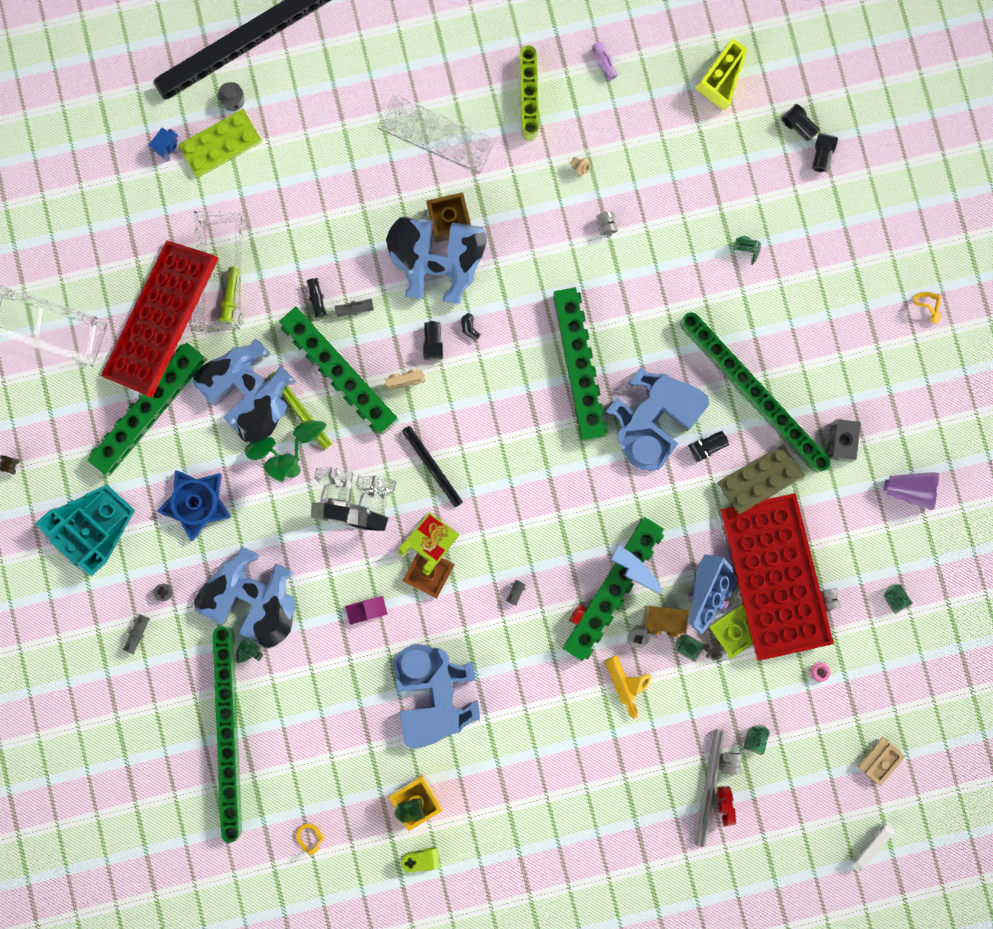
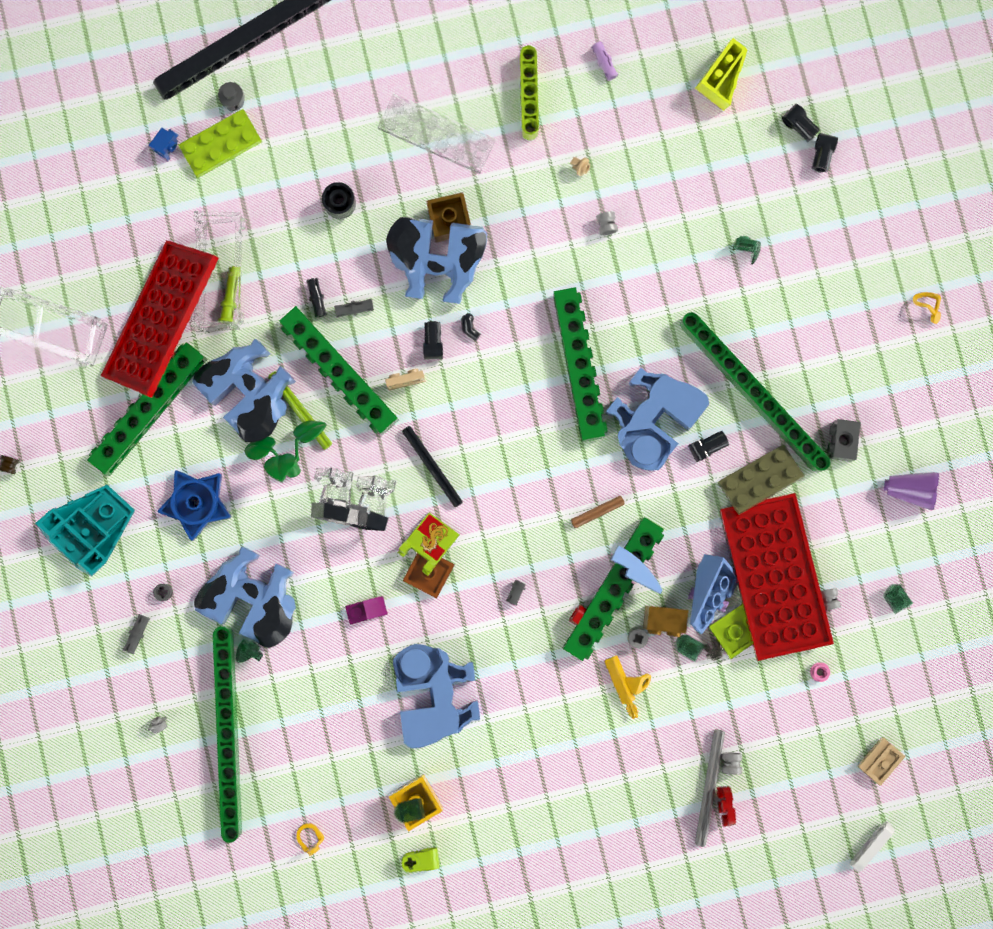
clear green plate [744,725,770,755] -> none
none -> light grey plate [147,716,167,734]
none -> black piece [322,182,356,219]
none -> medium nougat axle [571,496,625,528]

